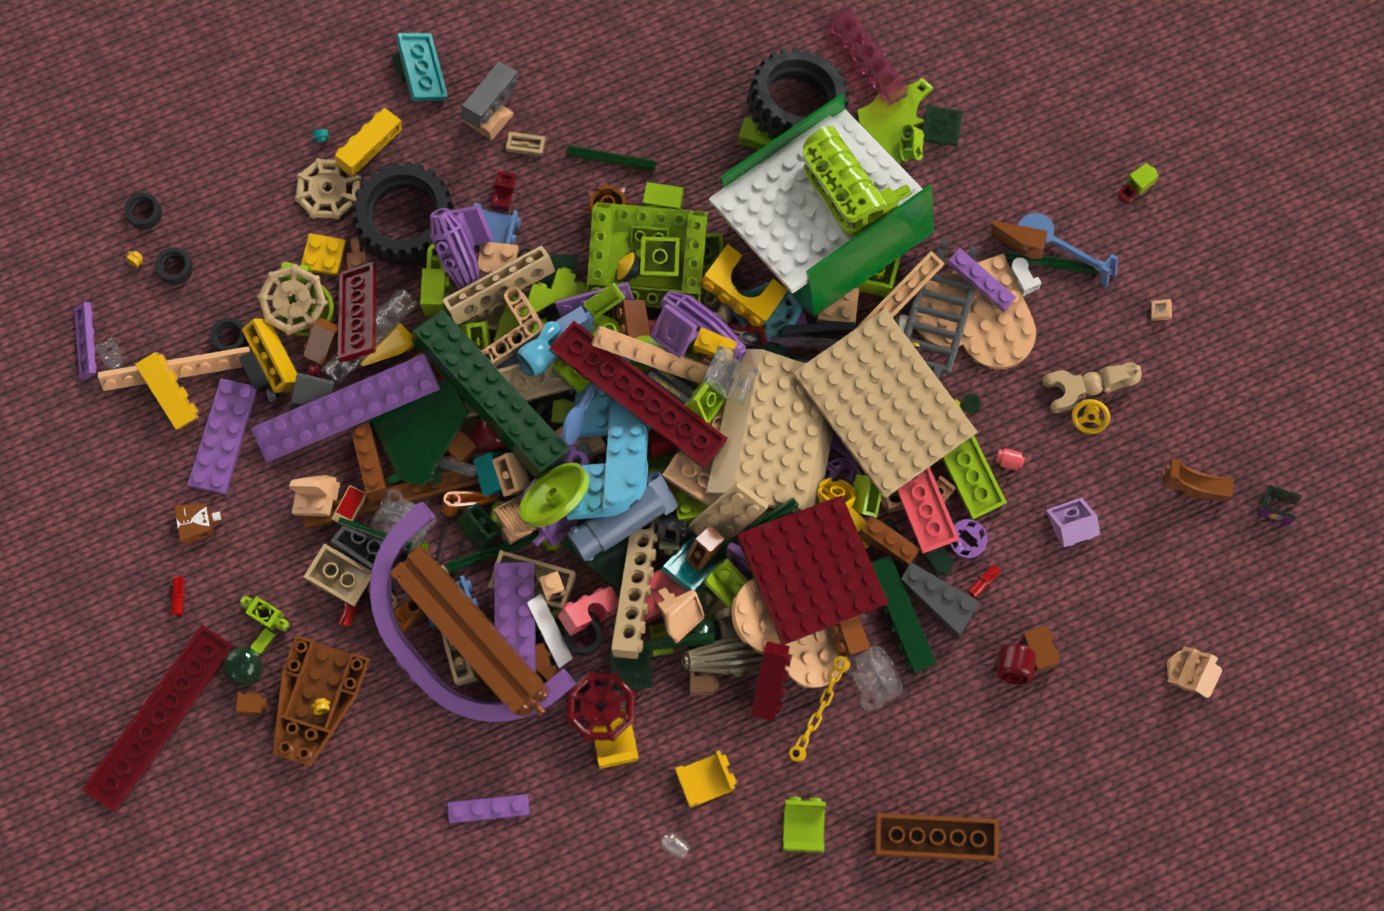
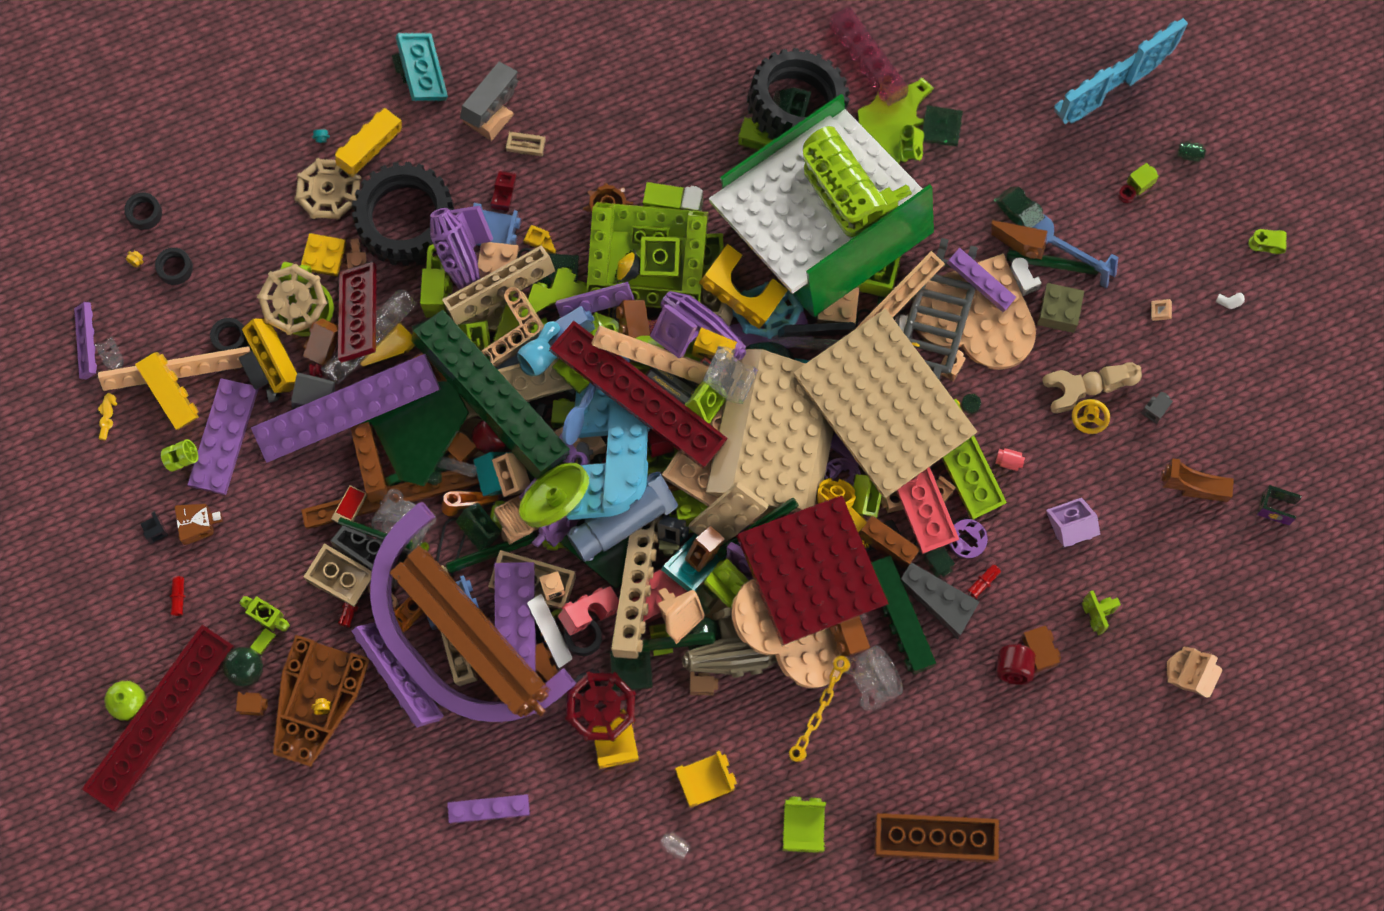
light nougat piece [289,475,340,516] -> none
dark green axle [566,145,657,171] -> none
lime tile [583,282,625,319] -> none
slope [727,322,767,346] -> none
dark red brick [751,641,792,721] -> none
none -> yellow animal [98,393,117,440]
none -> lime cylinder [104,681,146,721]
none -> black panel [141,511,168,544]
none -> lime wheel [161,439,198,472]
none -> medium lavender plate [352,622,444,728]
none -> yellow tile [523,225,556,255]
none -> white brick [681,186,703,211]
none -> clear green slope [773,87,811,117]
none -> light nougat brick [941,350,966,381]
none -> clear green brick [994,186,1045,228]
none -> olive brick [1037,283,1084,333]
none -> medium azure plate [1054,18,1188,124]
none -> lime bracket [1082,590,1121,635]
none -> dark grey brick [1141,392,1173,424]
none -> clear green brick [1177,141,1206,162]
none -> white arm [1216,293,1245,309]
none -> lime piece [1248,229,1287,254]

